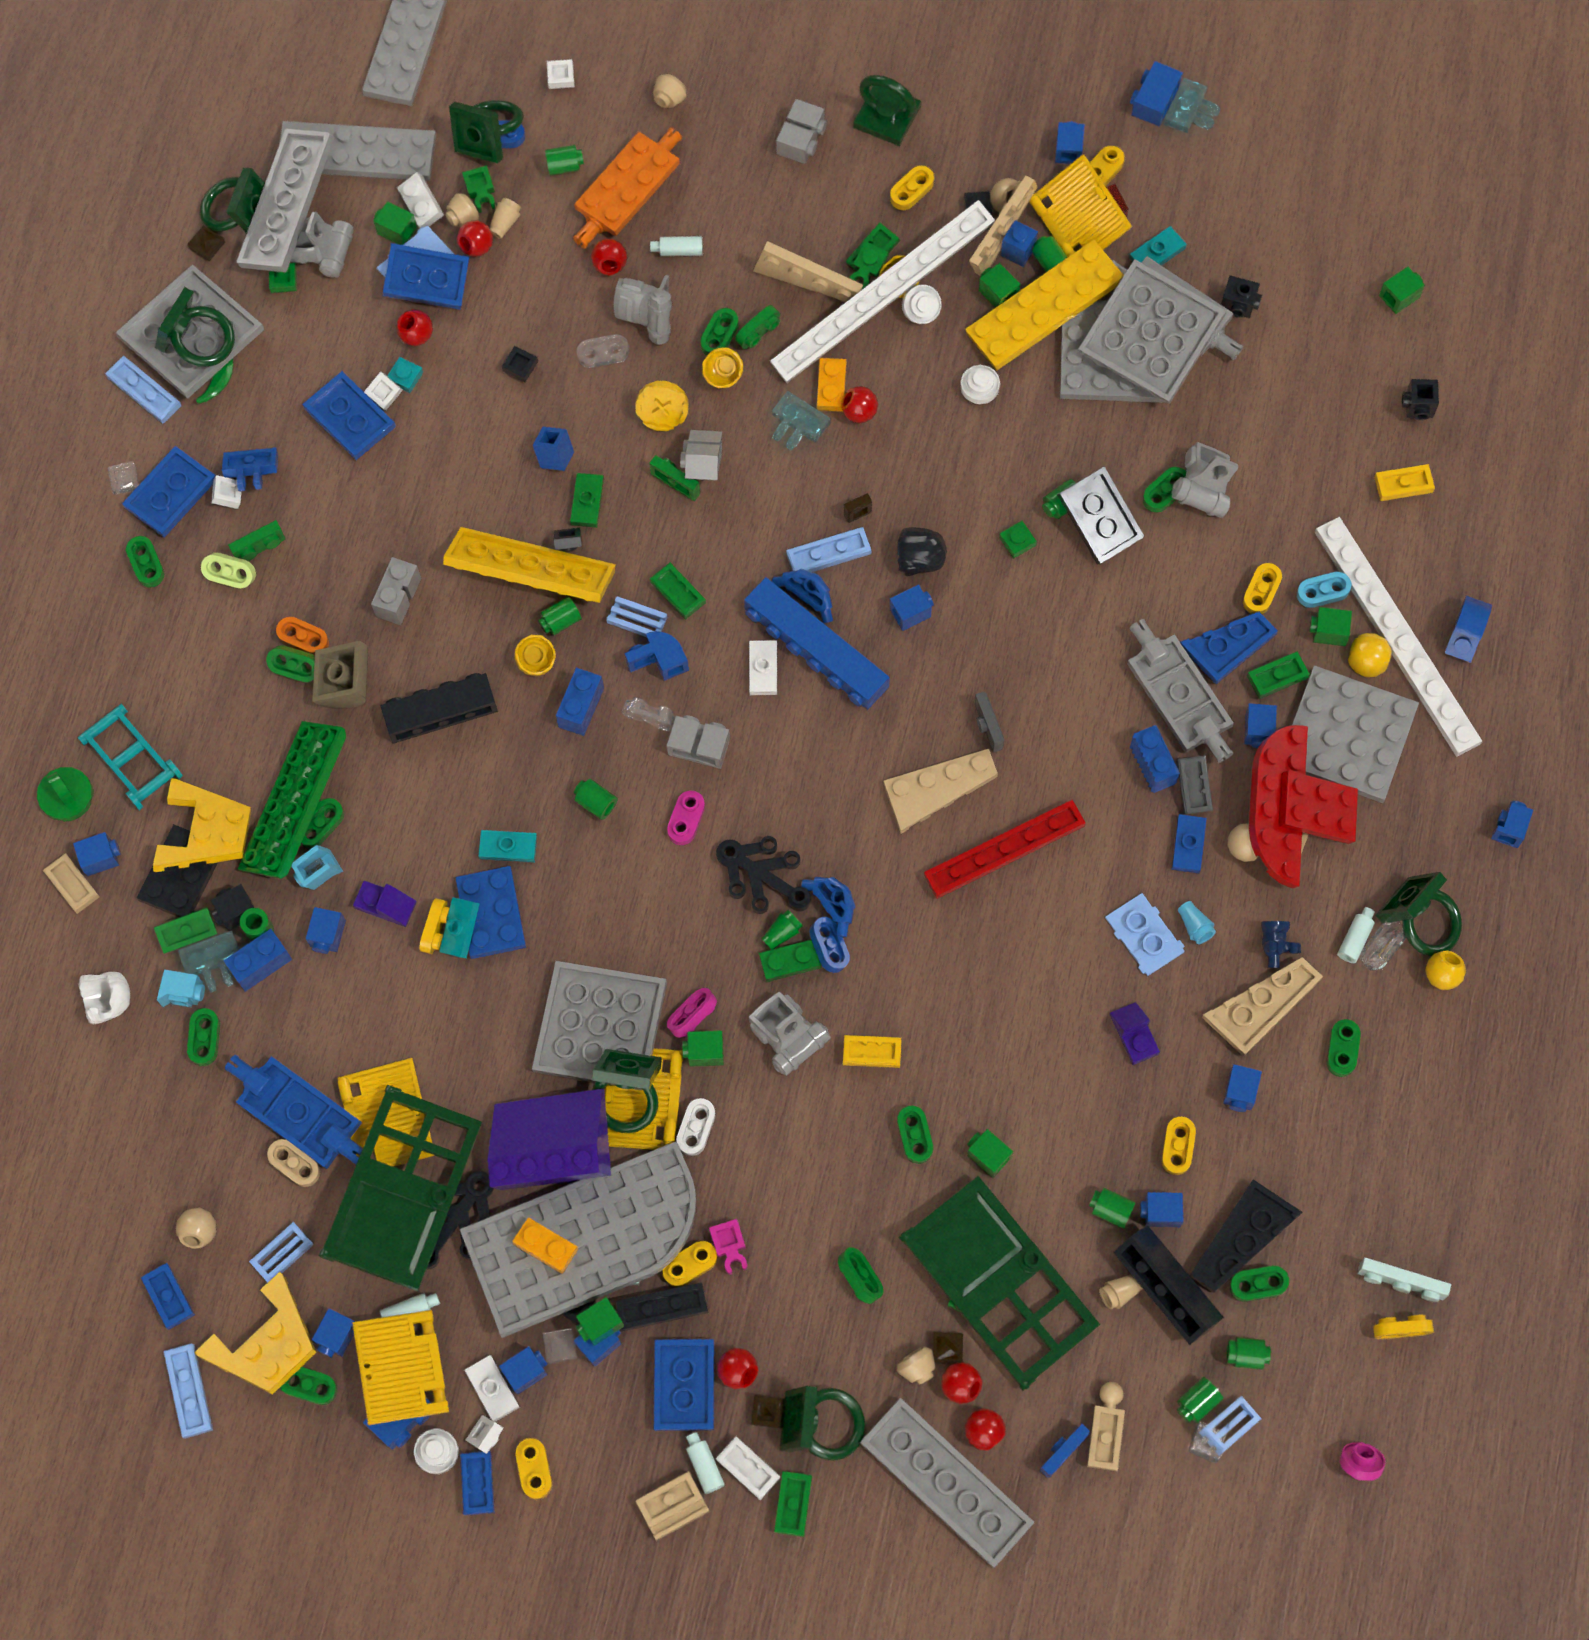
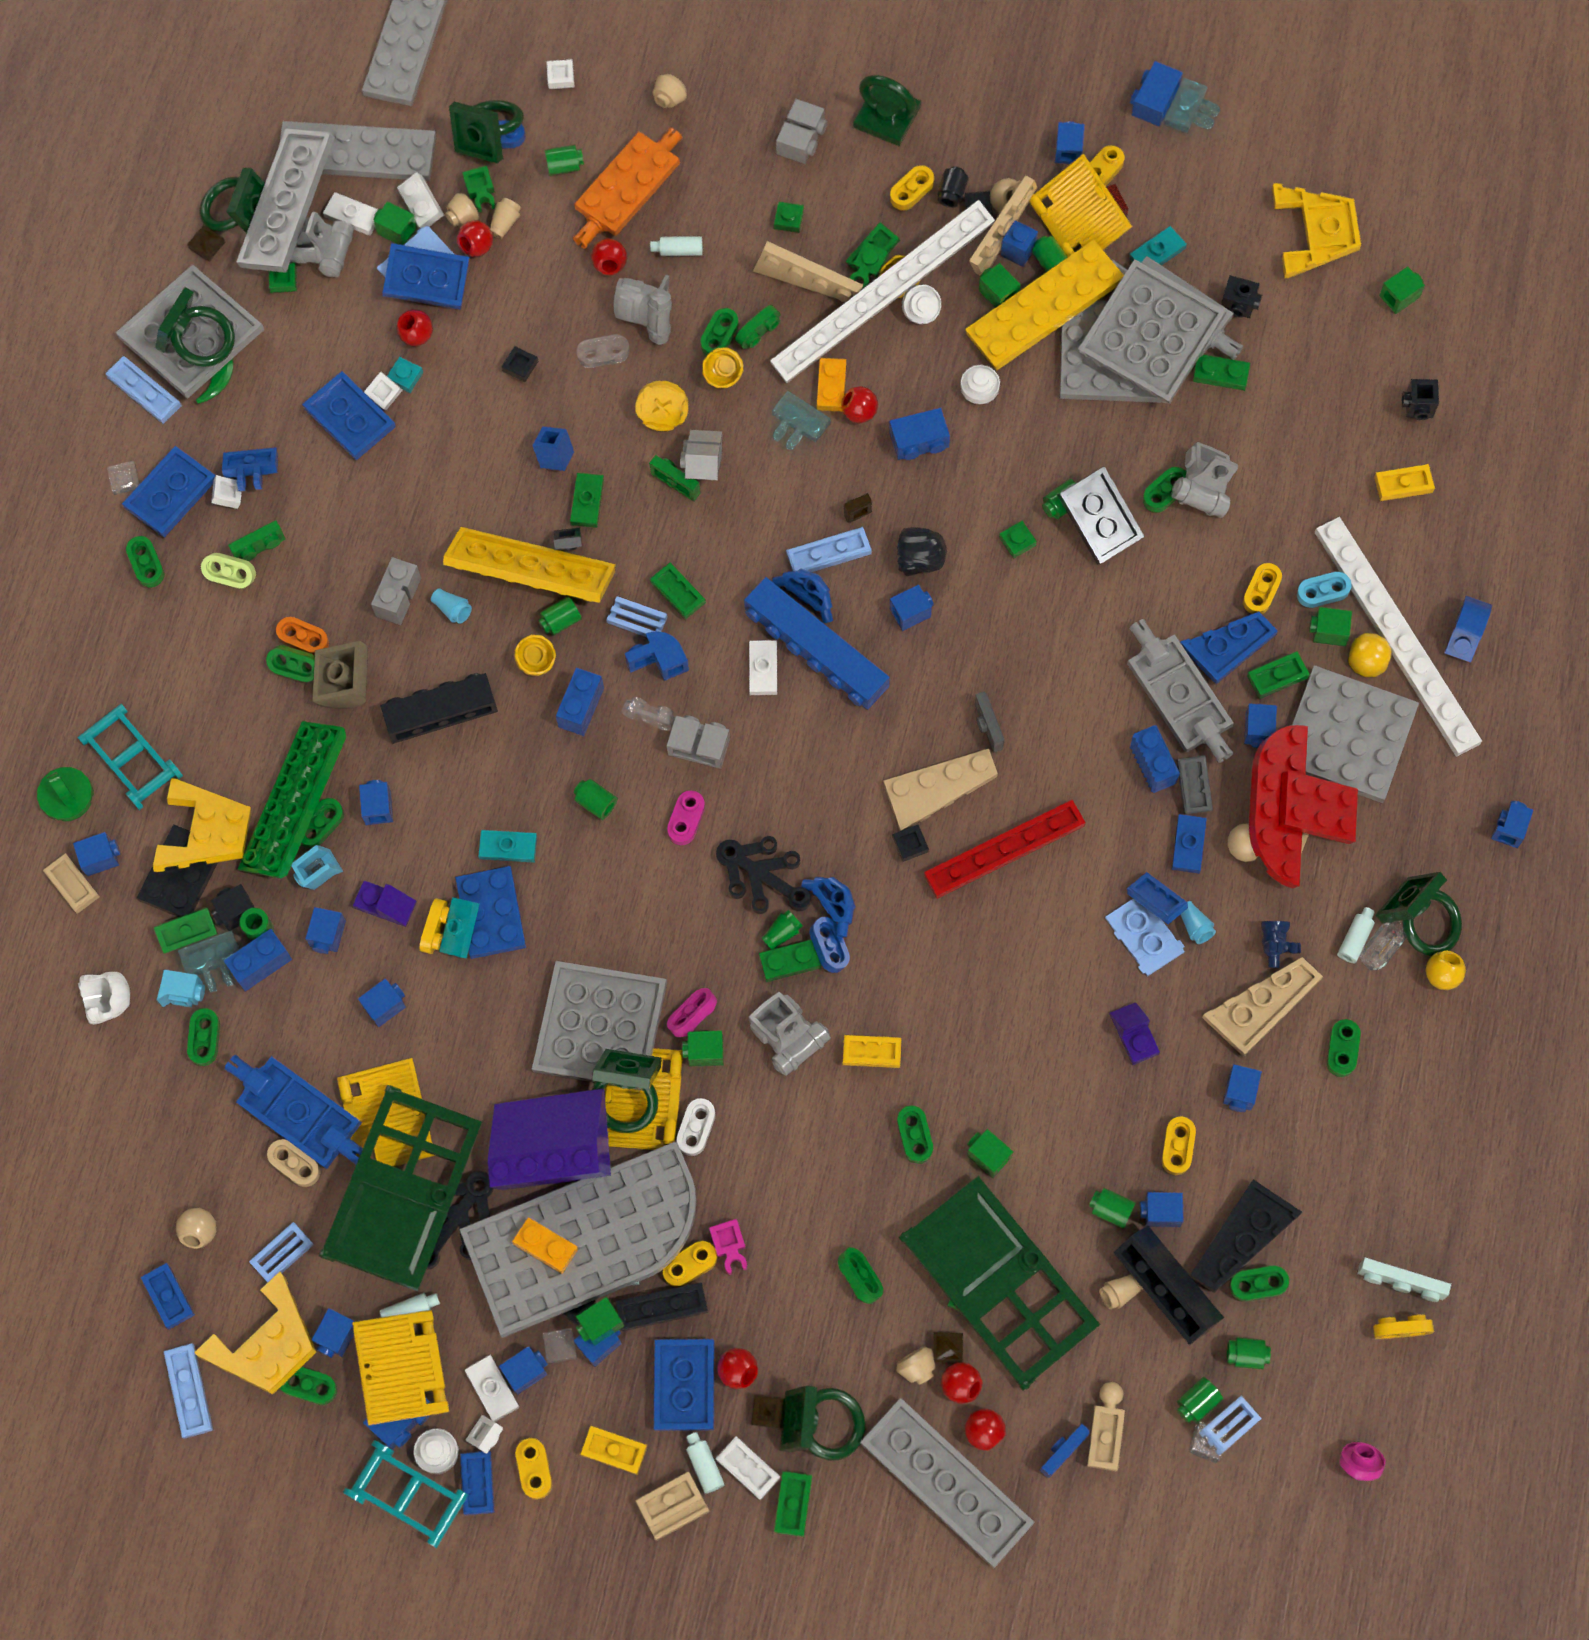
none -> white plate [323,192,378,236]
none -> teal piece [343,1440,468,1548]
none -> blue brick [358,978,406,1028]
none -> blue brick [359,780,393,825]
none -> medium azure cone [431,588,472,624]
none -> yellow plate [580,1426,647,1475]
none -> green plate [774,201,804,233]
none -> blue brick [889,408,950,460]
none -> black plate [892,824,929,862]
none -> black brick [937,166,969,208]
none -> blue plate [1127,872,1188,924]
none -> green plate [1193,354,1250,391]
none -> yellow wing [1271,183,1361,278]

